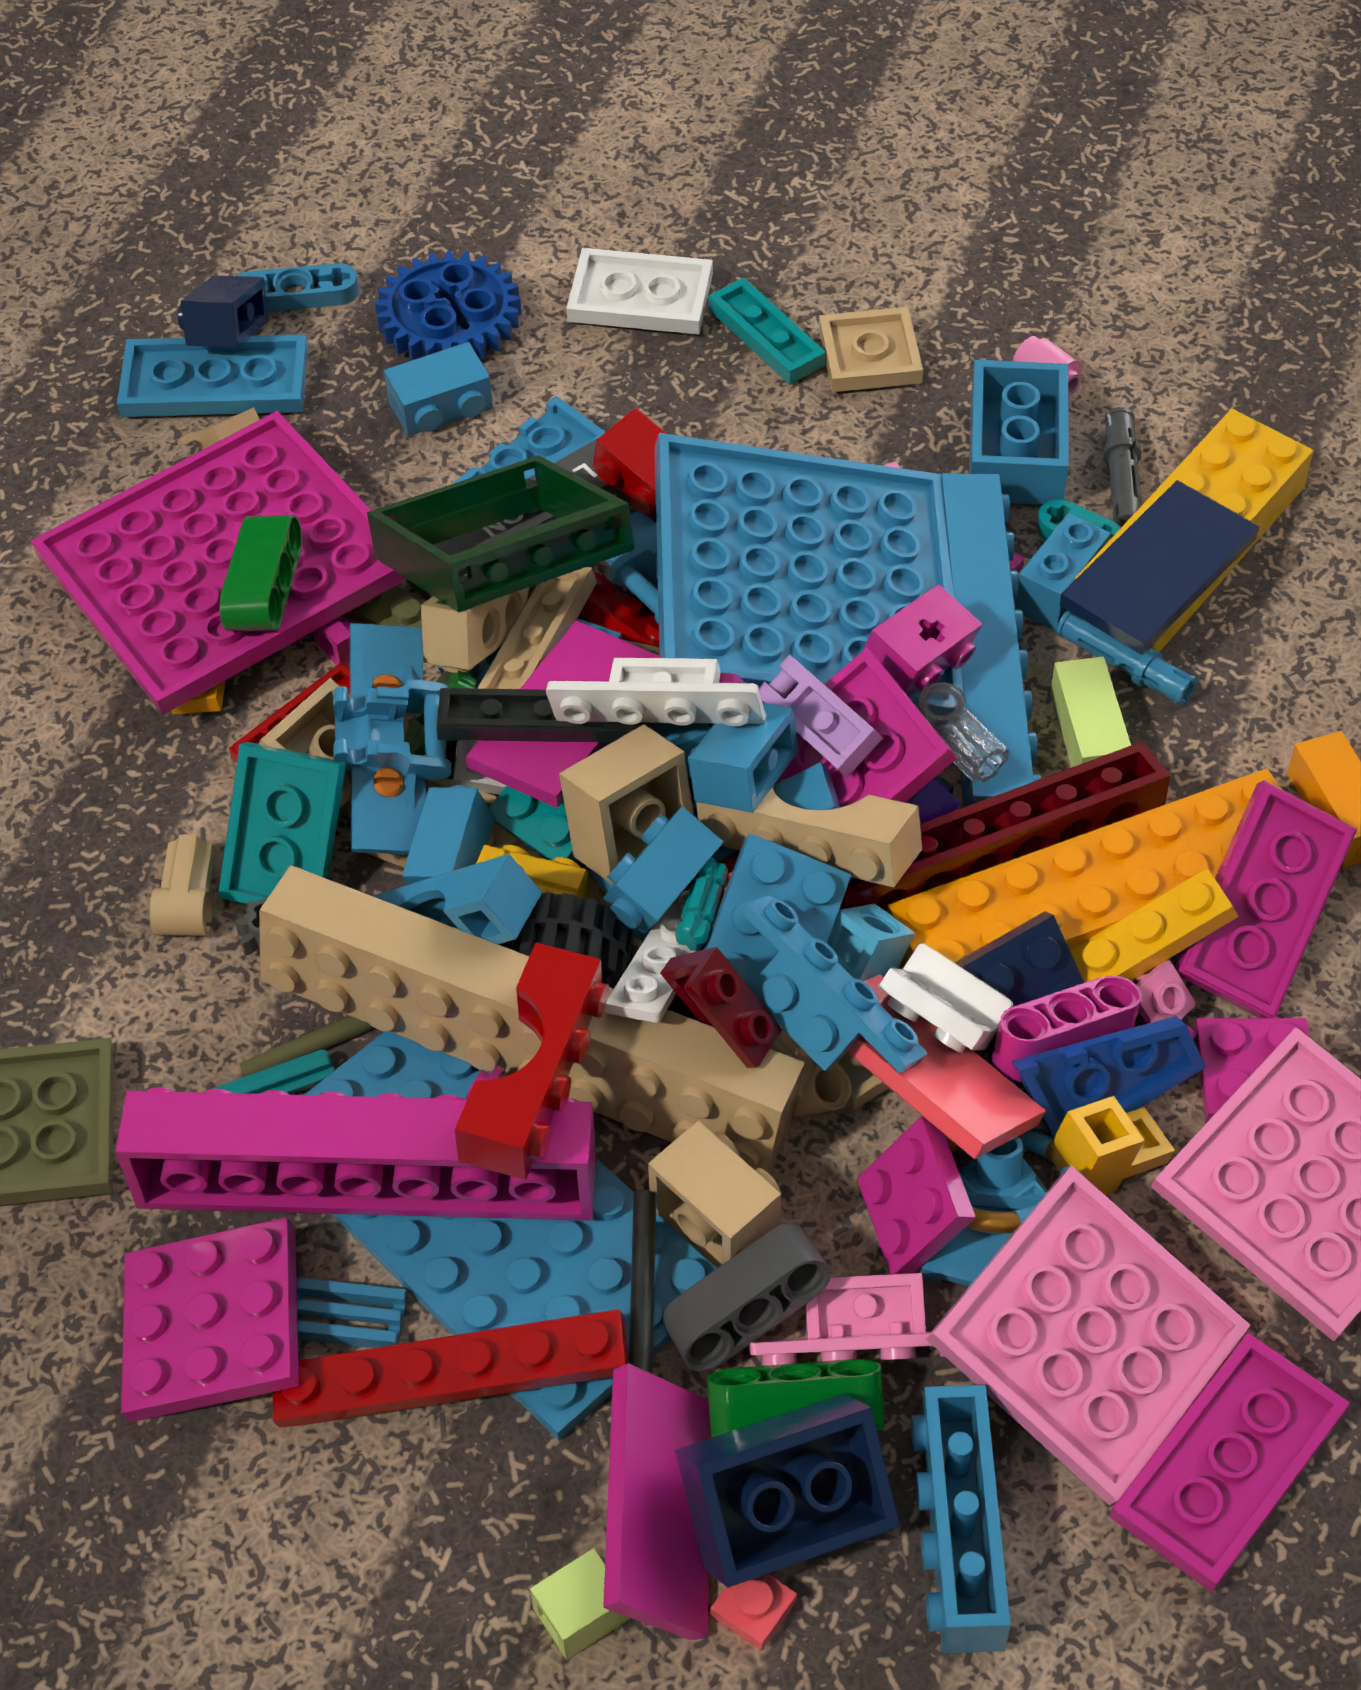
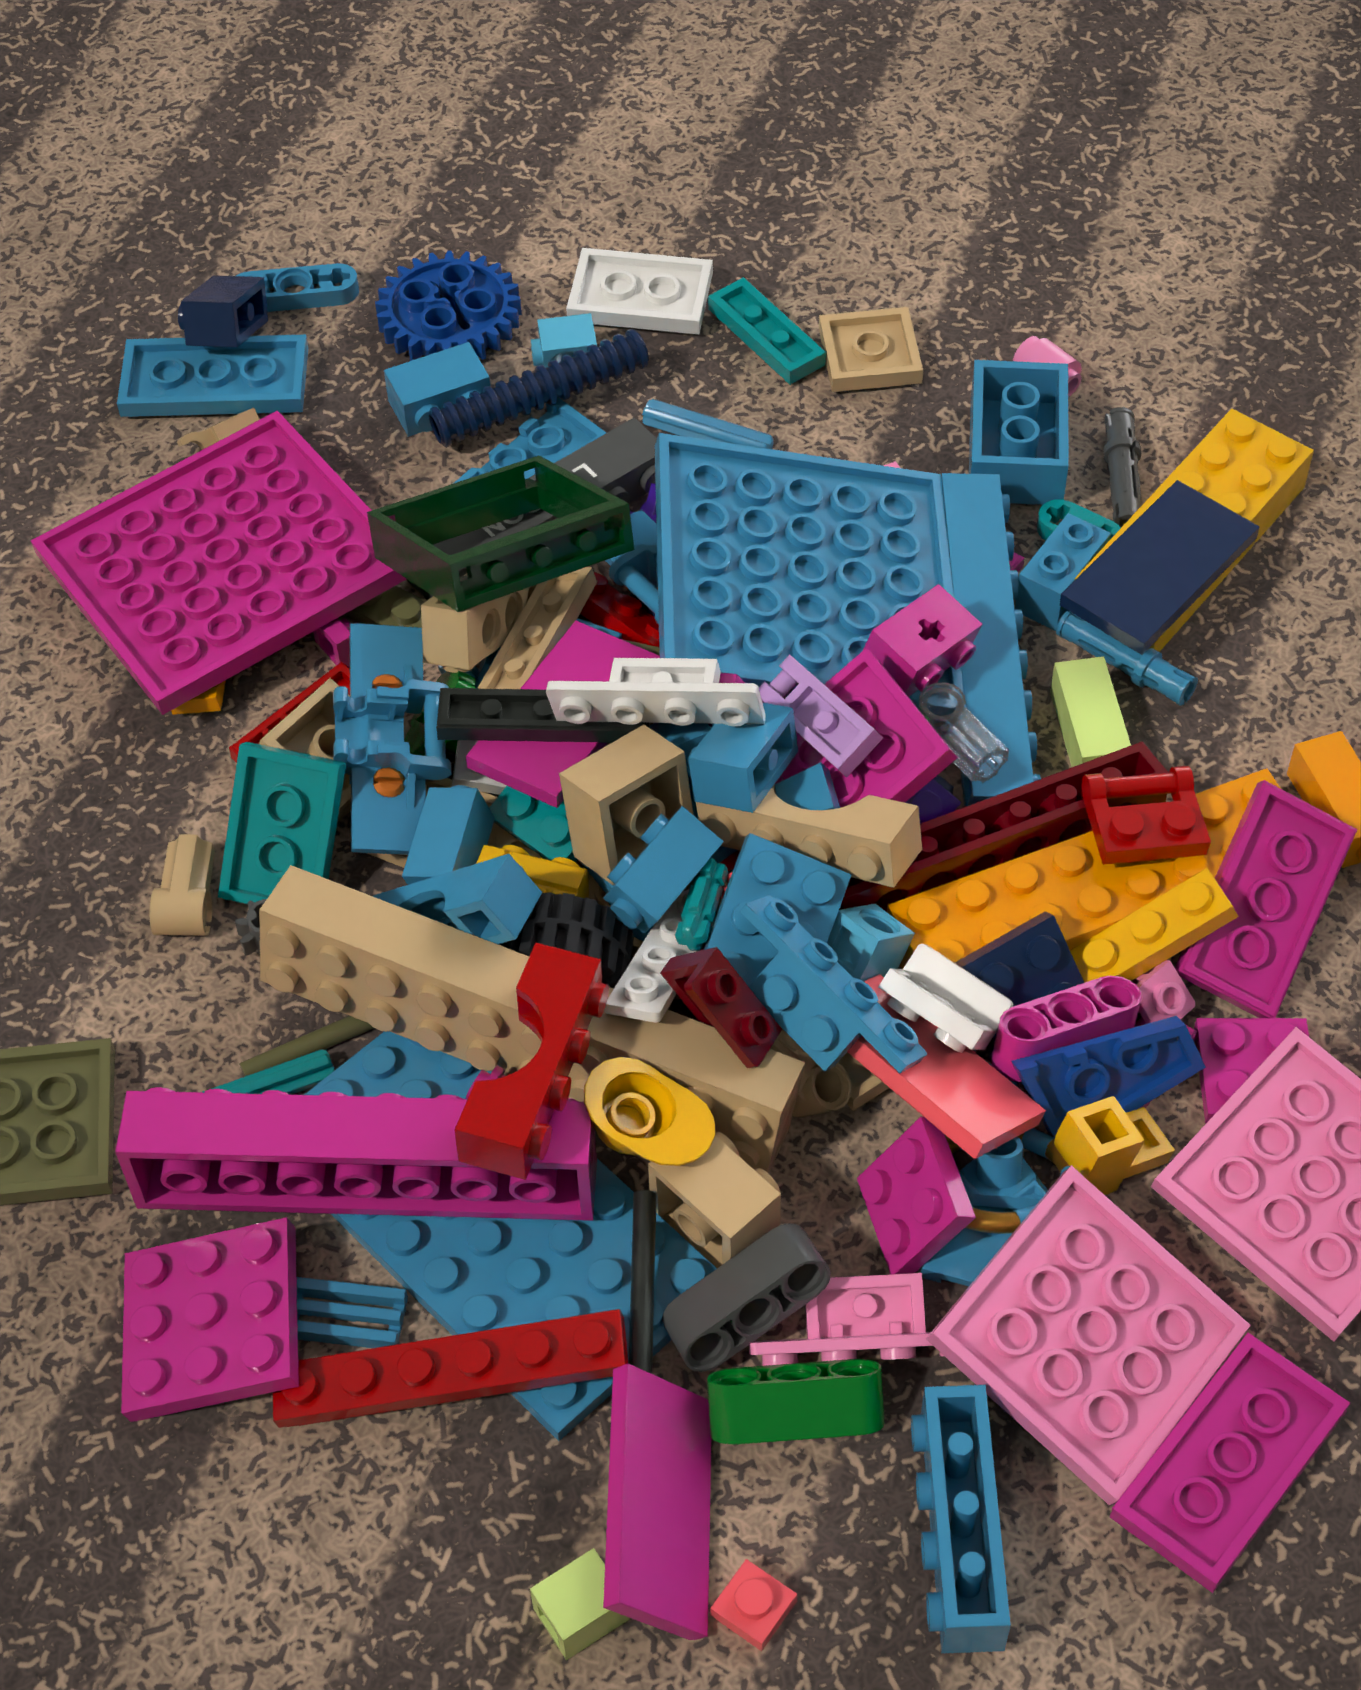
green beam [220,515,302,631] -> none
red brick [592,407,667,521] -> none
dark blue brick [675,1393,900,1588] -> none
none -> dark blue piece [429,329,649,448]
none -> medium azure brick [531,313,597,368]
none -> yellow piece [584,1057,715,1166]
none -> dark azure axle [642,399,773,449]
none -> red plate [1082,766,1211,865]

